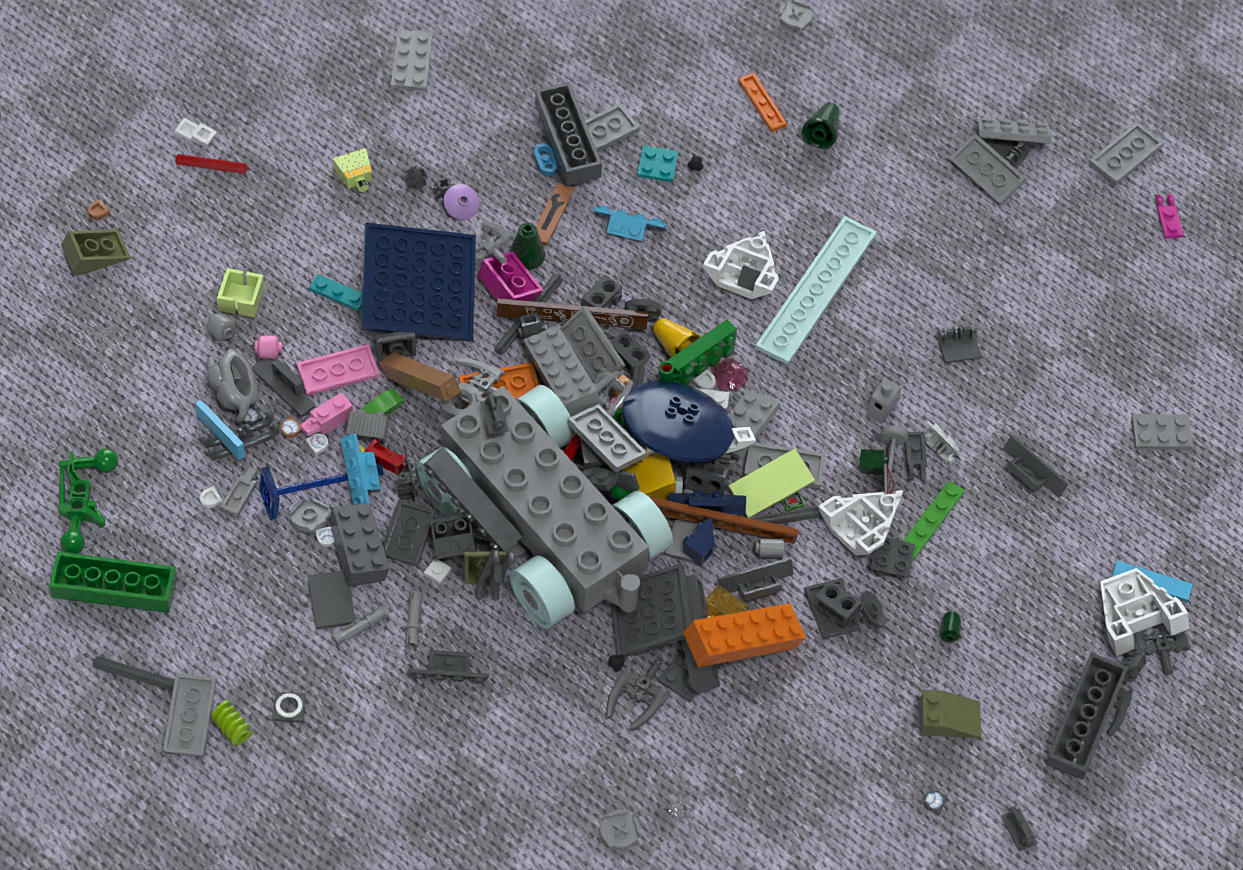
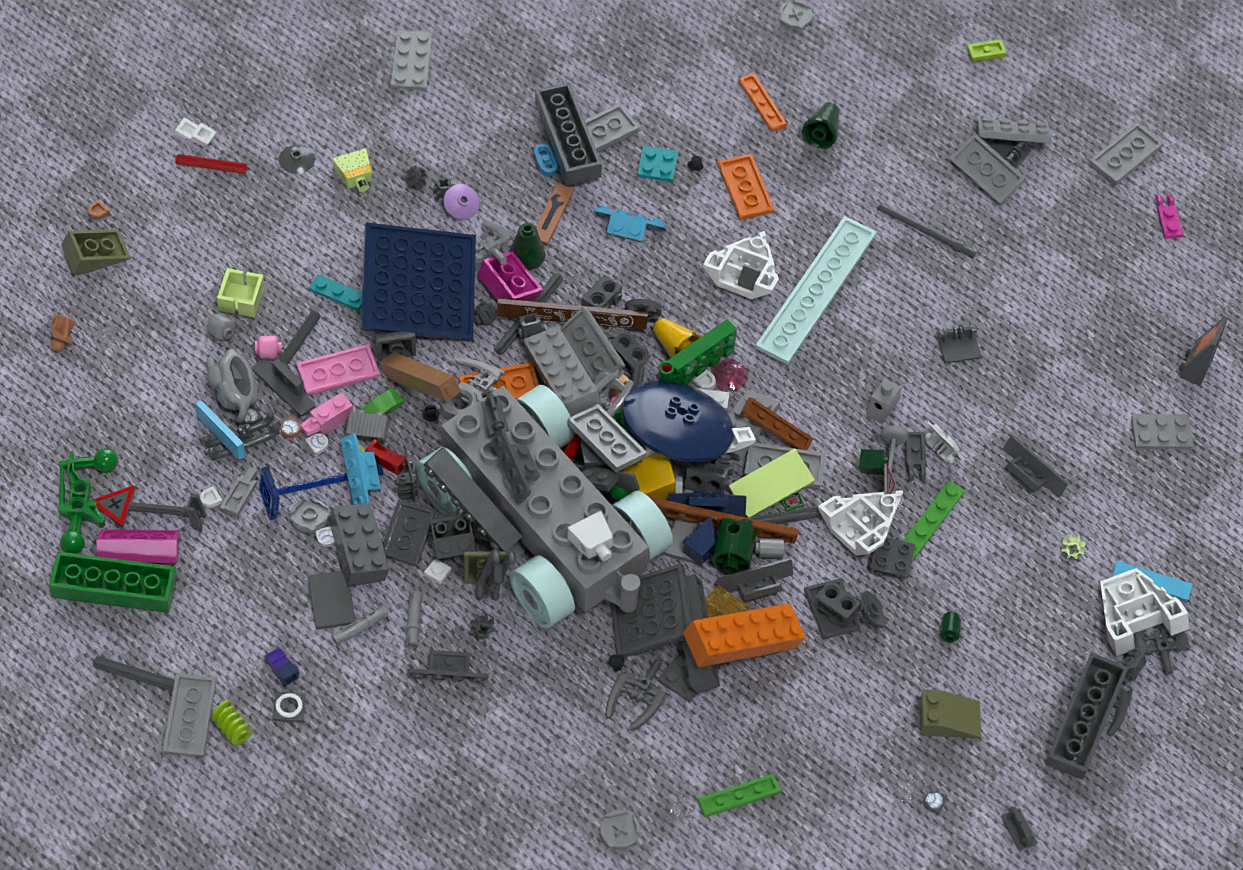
none -> nougat piece [50,314,76,352]
none -> dark grey piece [93,485,207,531]
none -> dark pink slope [97,529,180,566]
none -> leg [265,647,299,687]
none -> dark grey axle [278,311,320,365]
none -> dark grey dish [279,145,315,174]
none -> black piece [422,405,439,421]
none -> dark grey gear [470,614,495,639]
none -> dark grey gear [474,302,497,325]
none -> dark grey bracket [491,429,540,503]
none -> white torso [567,511,613,561]
none -> bright green tile [697,774,781,818]
none -> dark green cylinder [712,517,757,574]
none -> orange tile [717,153,775,220]
none -> dark orange tile [740,397,814,450]
none -> dark grey bar [878,203,977,258]
none -> lime plate [967,39,1006,62]
none -> yellowish green gear [1061,534,1086,559]
none -> dark grey slope [1179,316,1228,386]

